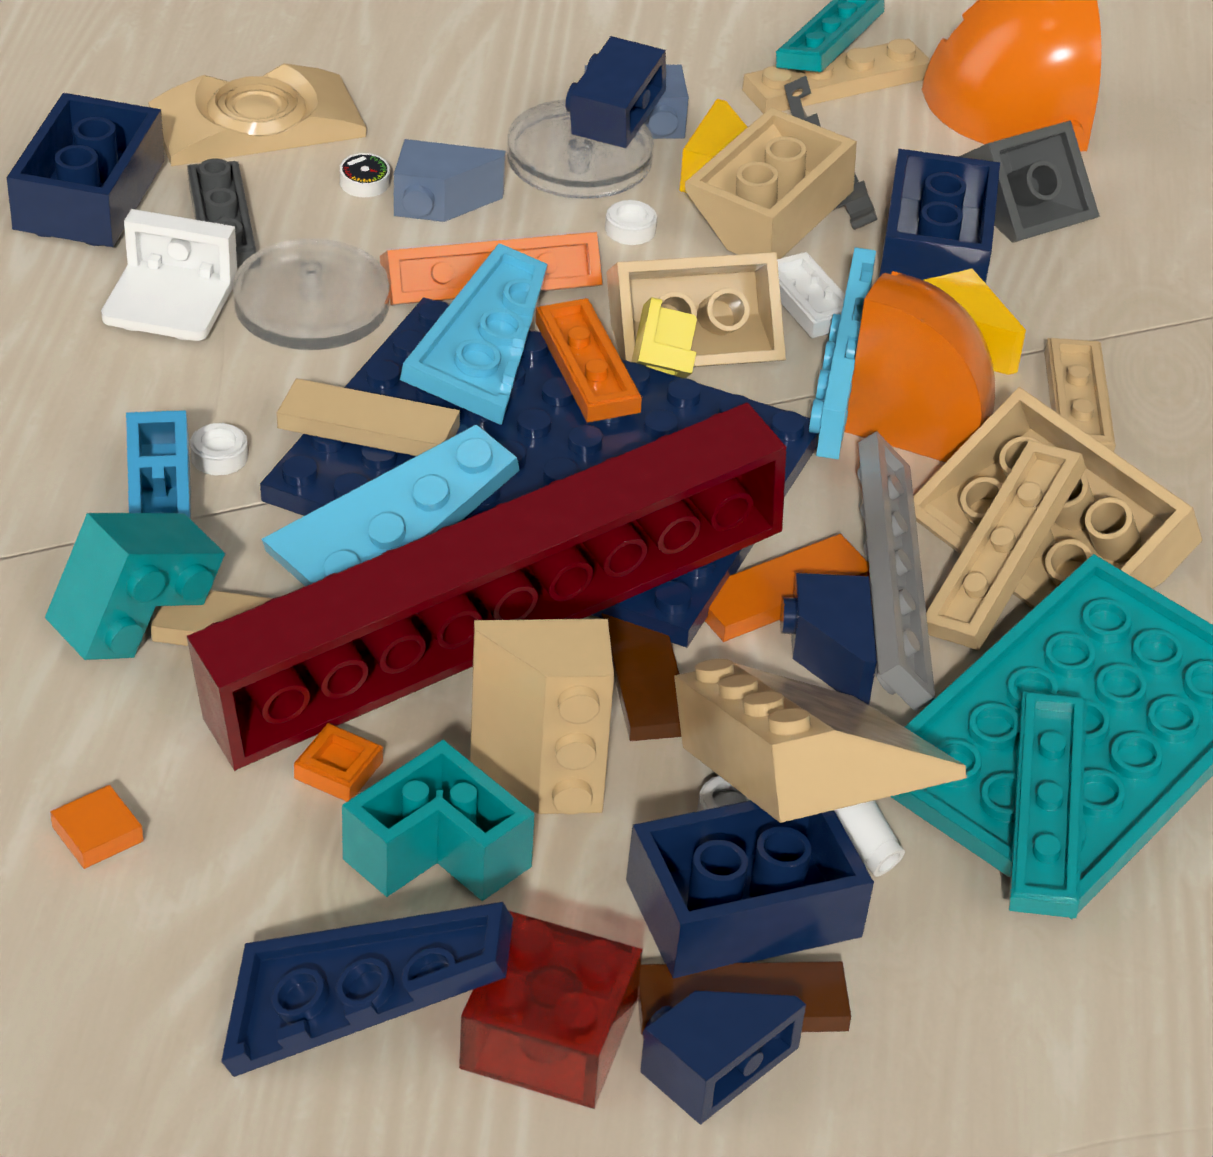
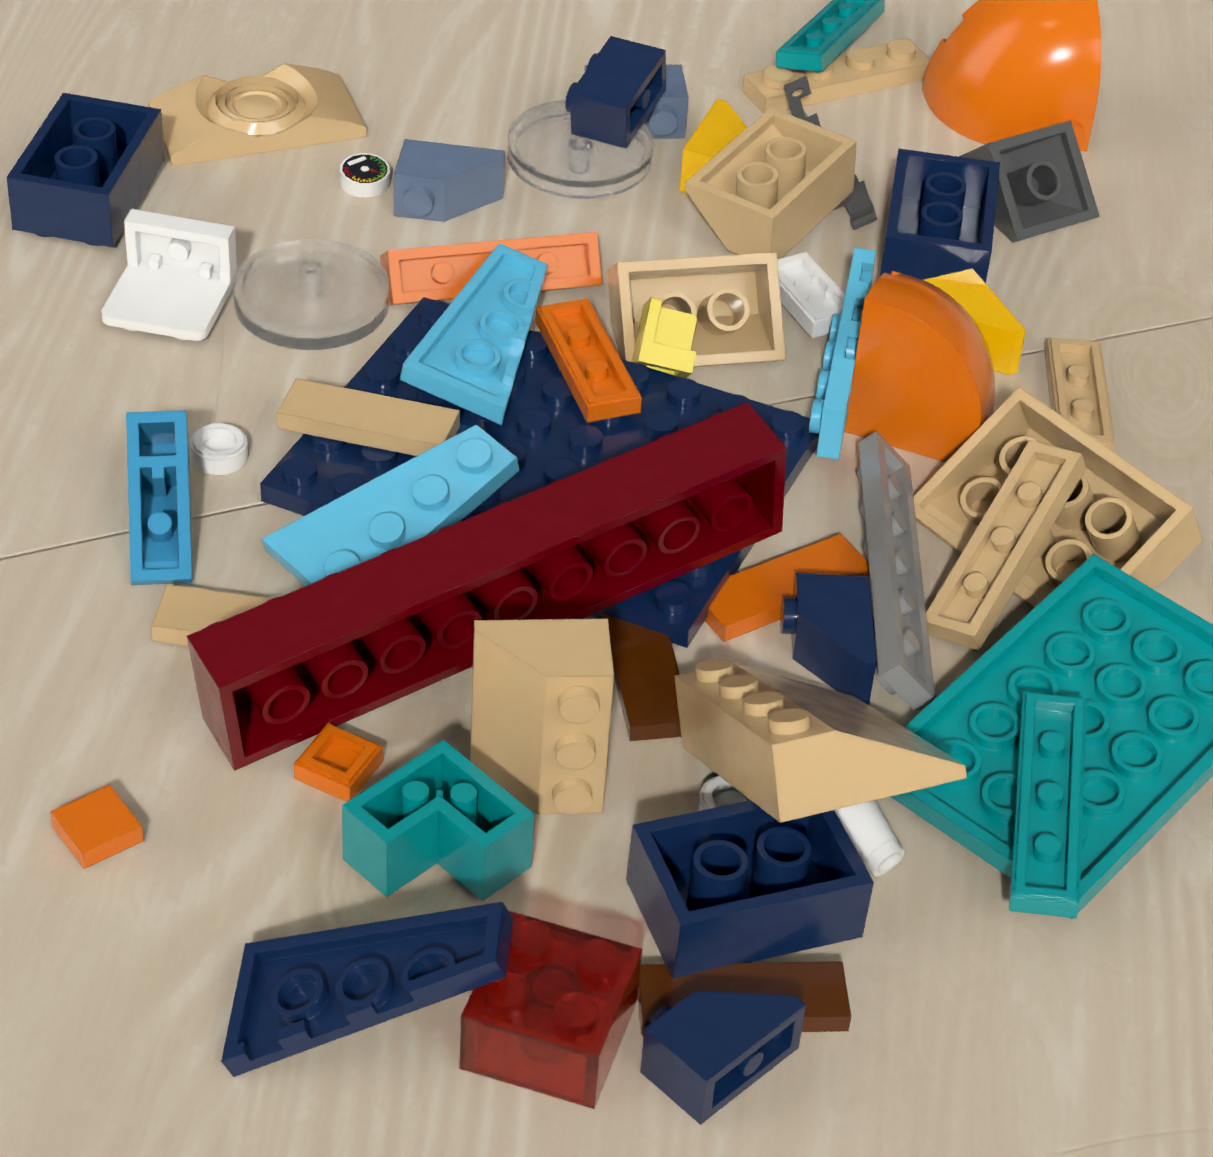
teal brick [45,513,226,660] -> none
dark grey tile [187,158,257,268] -> none
white tile [605,200,657,245] -> none

